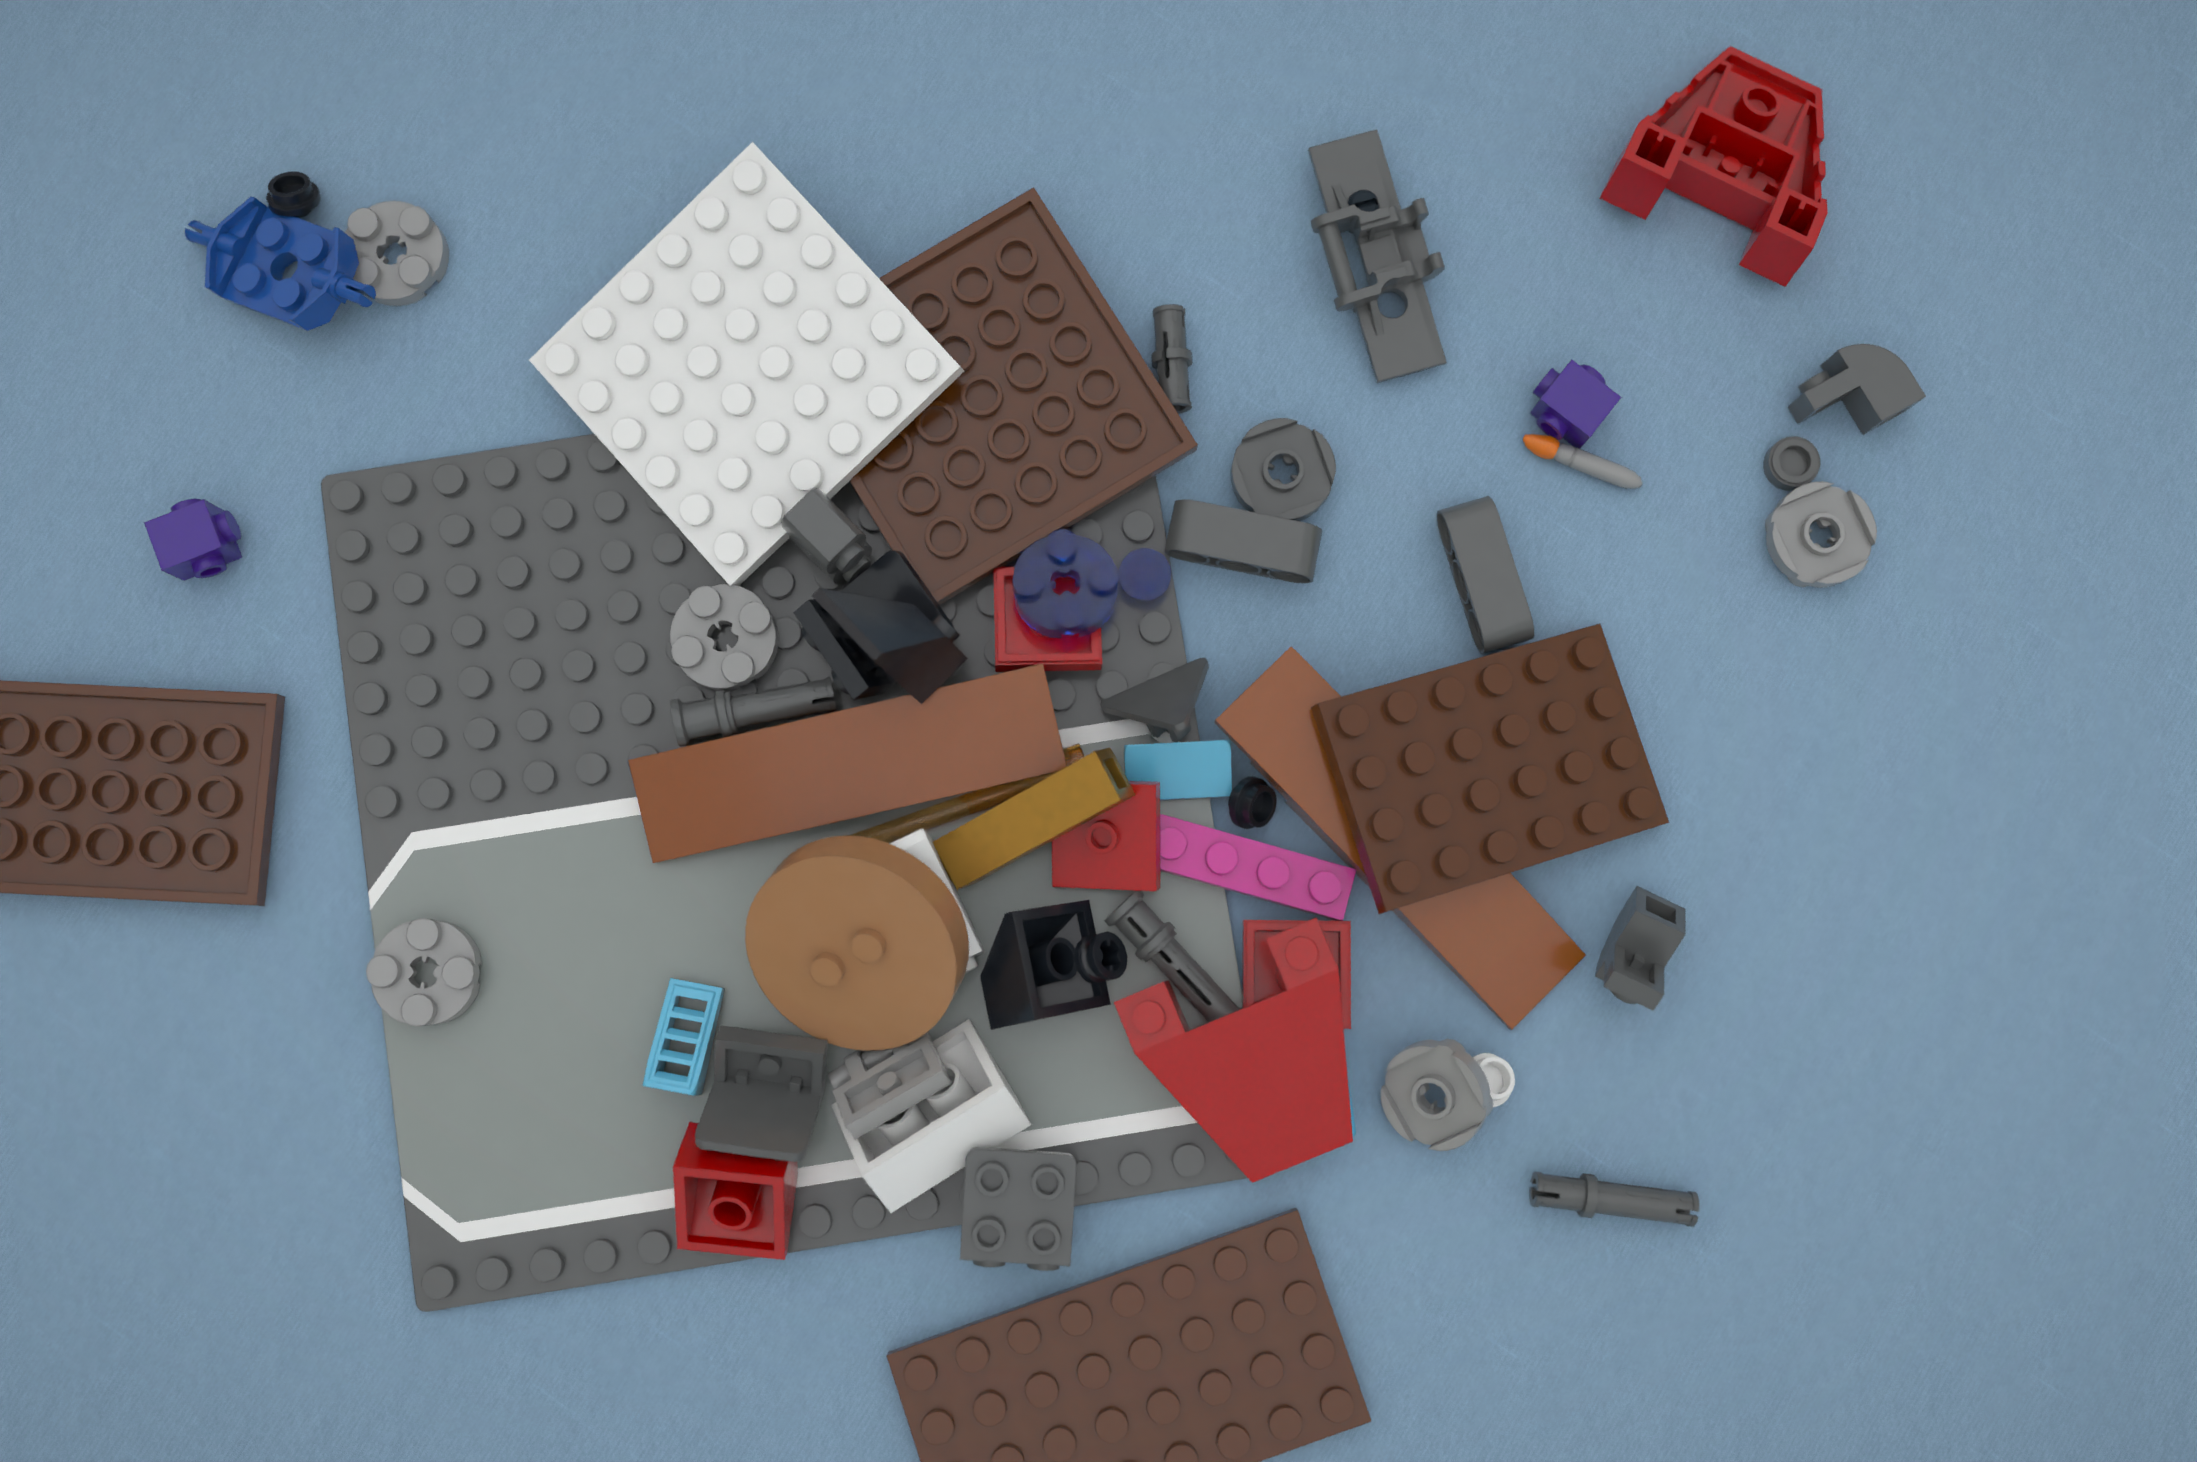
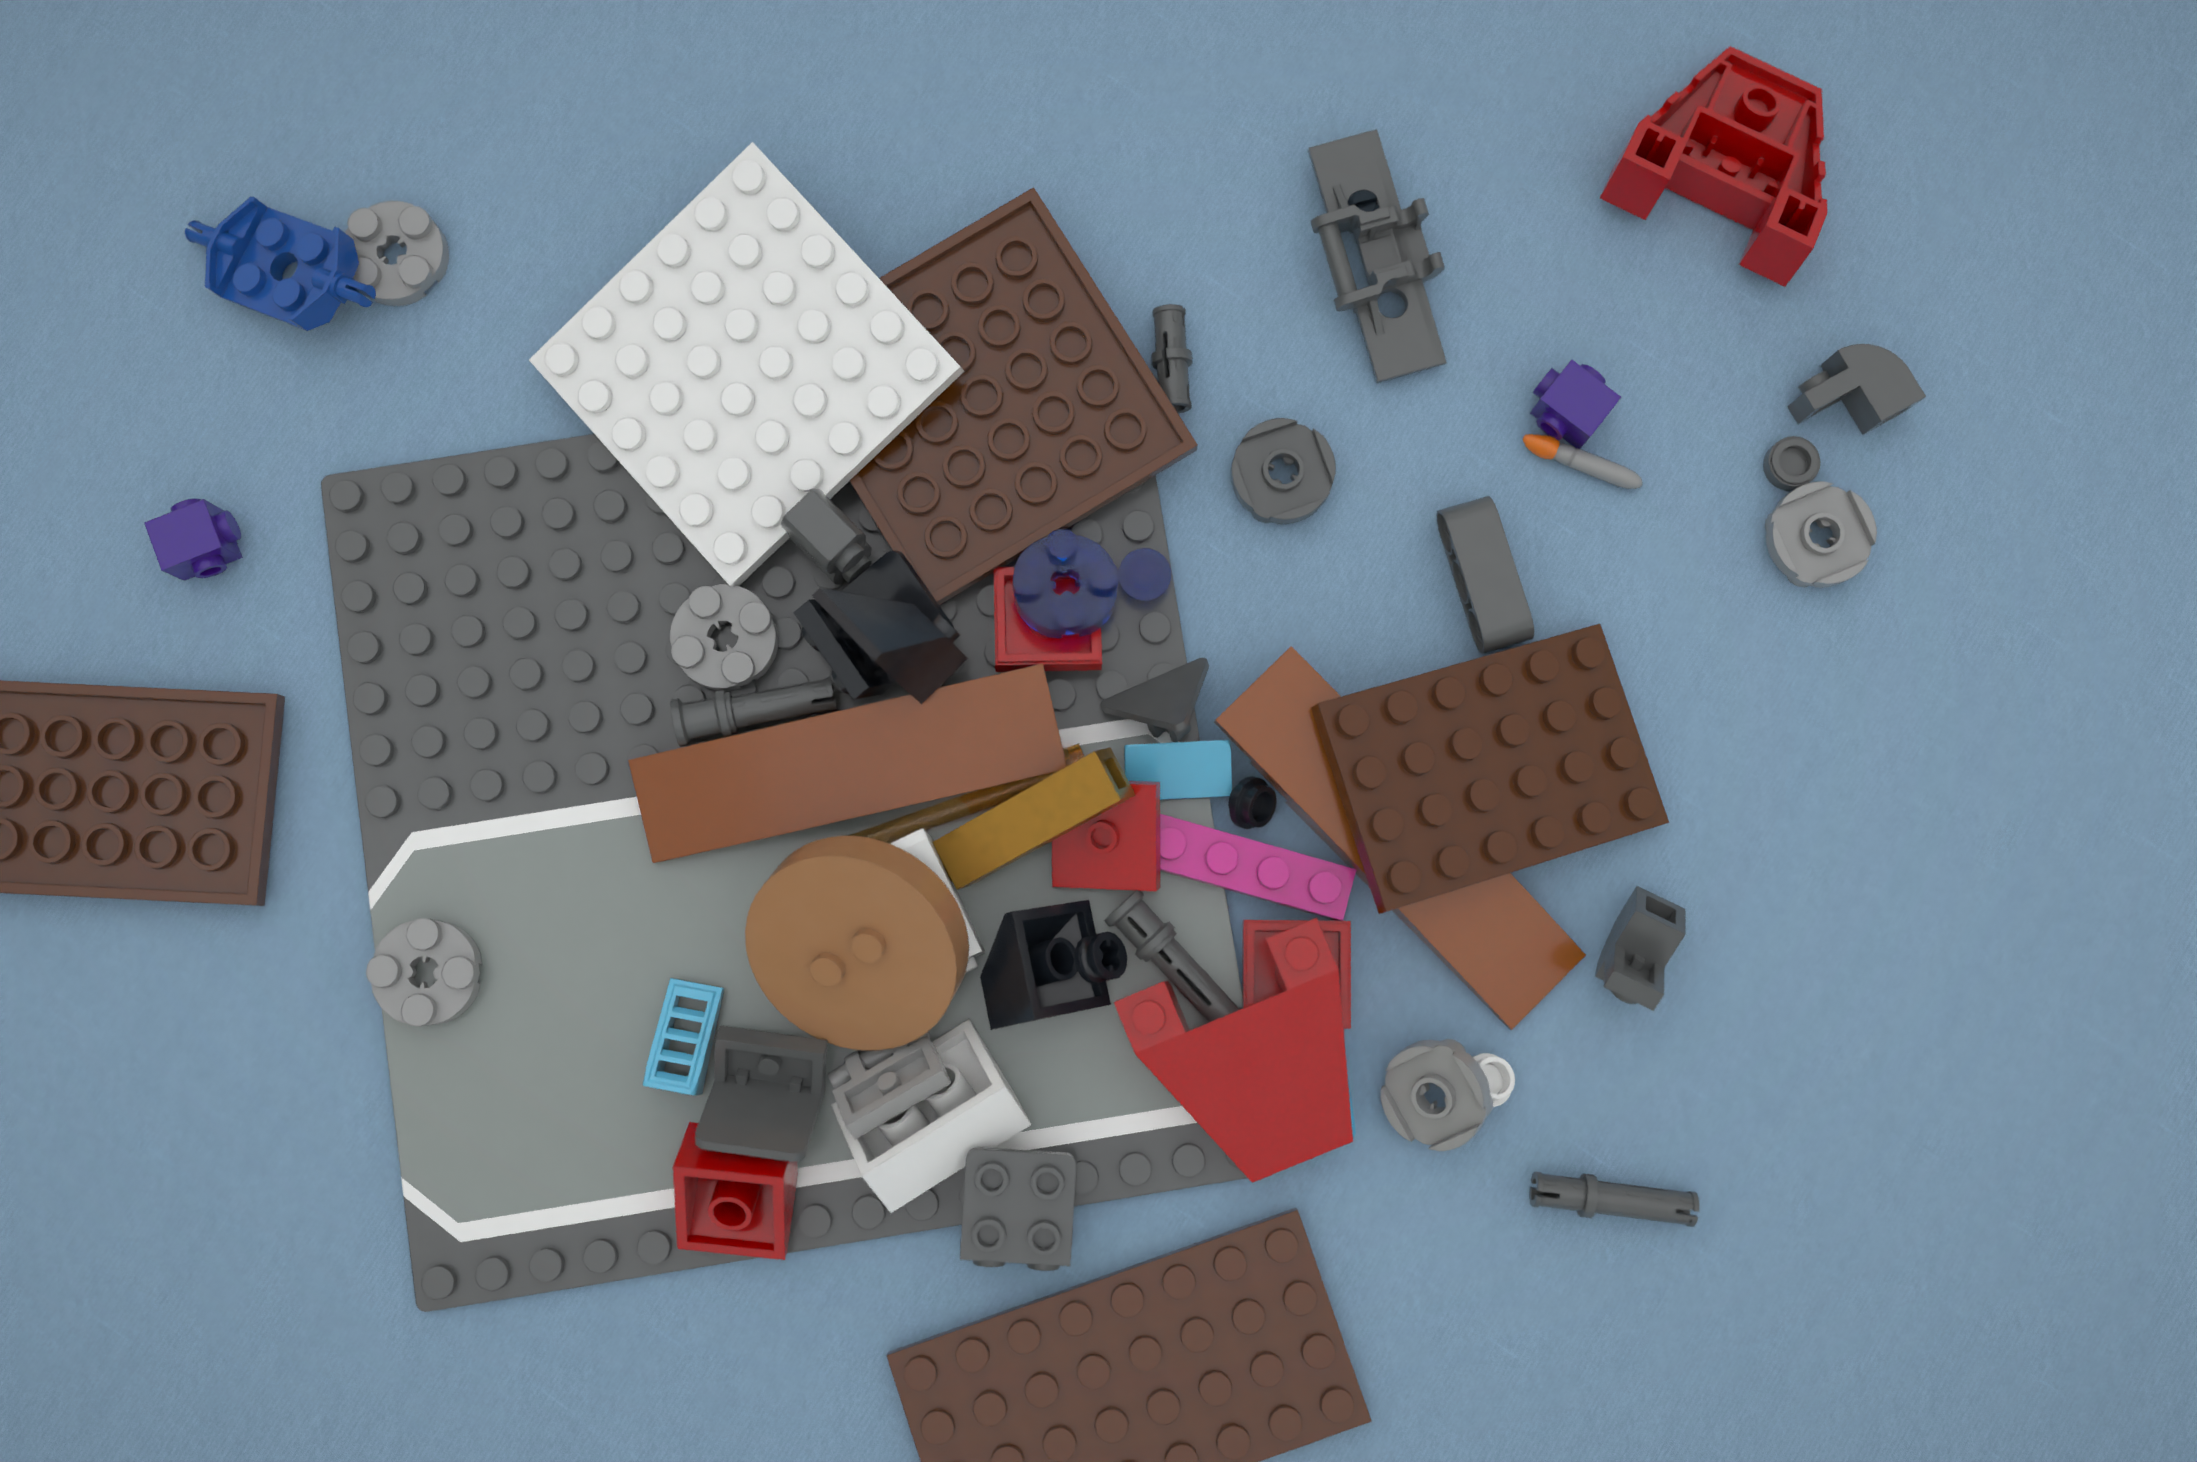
black plate [266,171,321,218] -> none
dark grey beam [1164,499,1323,584] -> none

